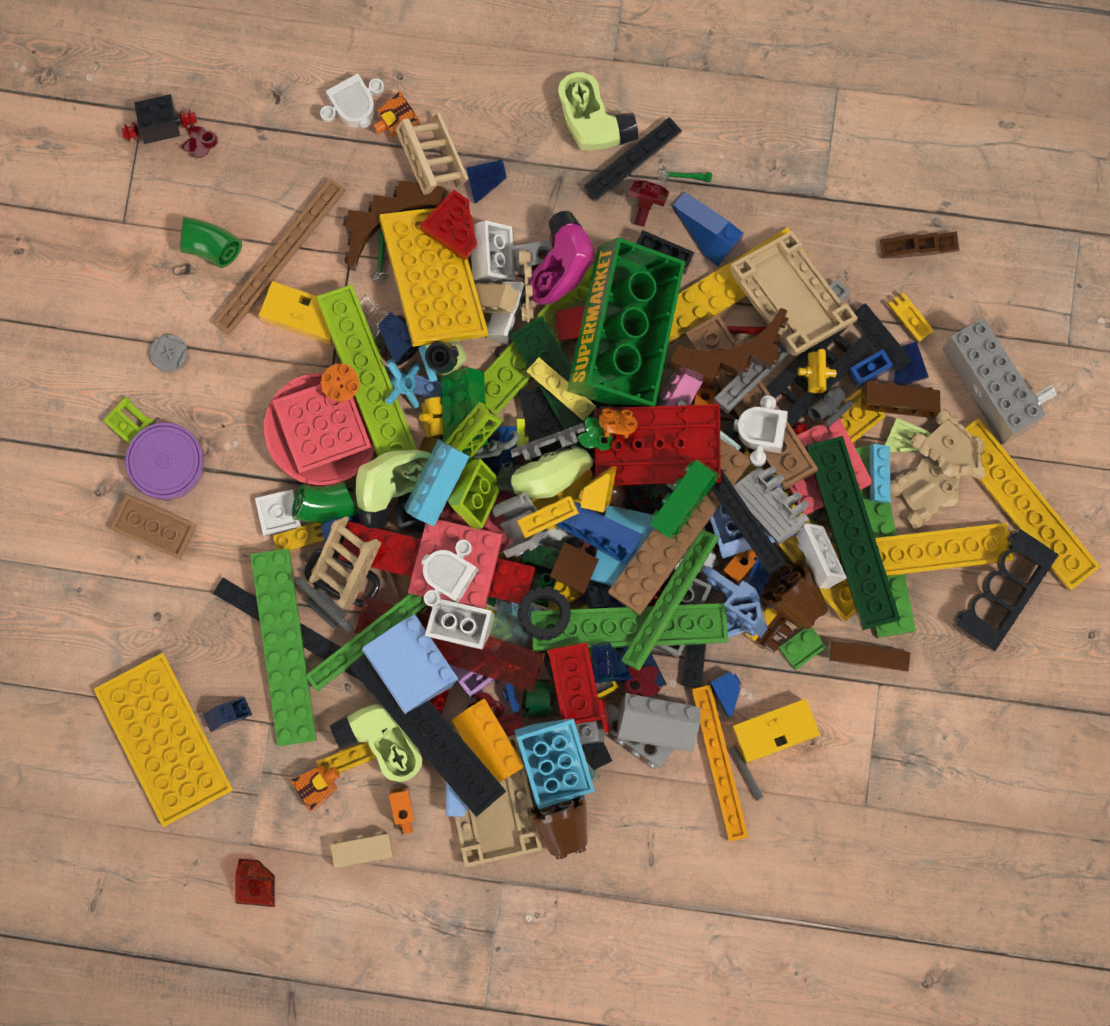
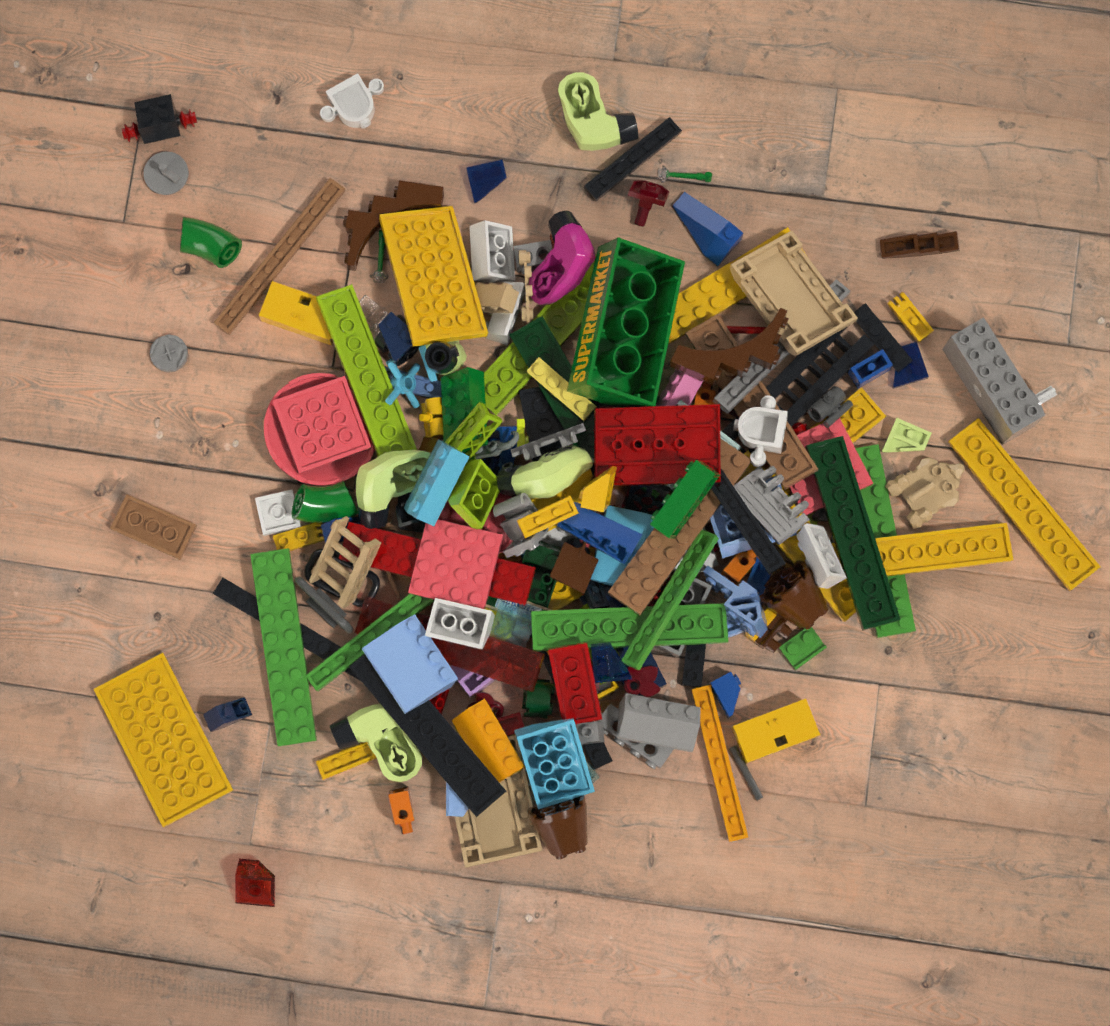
lime plate [103,397,155,445] -> none
medium lavender brick [126,423,204,501] -> none
dark red plate [181,126,218,158] -> none
orange torso [290,766,340,812] -> none
orange plate [320,364,359,402] -> none
tan brick [330,831,394,869] -> none
torso [373,91,420,137] -> none
tan fence [395,113,468,195] -> none
red plate [420,189,477,260] -> none
white piece [421,540,479,607] -> none
blue plate [503,674,520,714] -> none
black tyre [517,587,571,641] -> none
red piece [555,305,585,342] -> none
green plate [577,417,613,451] -> none
red piece [598,698,612,733] -> none
orange plate [599,408,637,438] -> none
black brick [636,230,694,275] -> none
yellow pin [798,349,837,393] -> none
reddish brown slope [829,641,910,672] -> none
reddish brown brick [861,380,941,418] -> none
medium azure plate [869,444,891,504] -> none
tan shield [910,410,985,479] -> none
black fence [953,529,1059,652] -> none
none -> light grey shield [144,152,189,195]

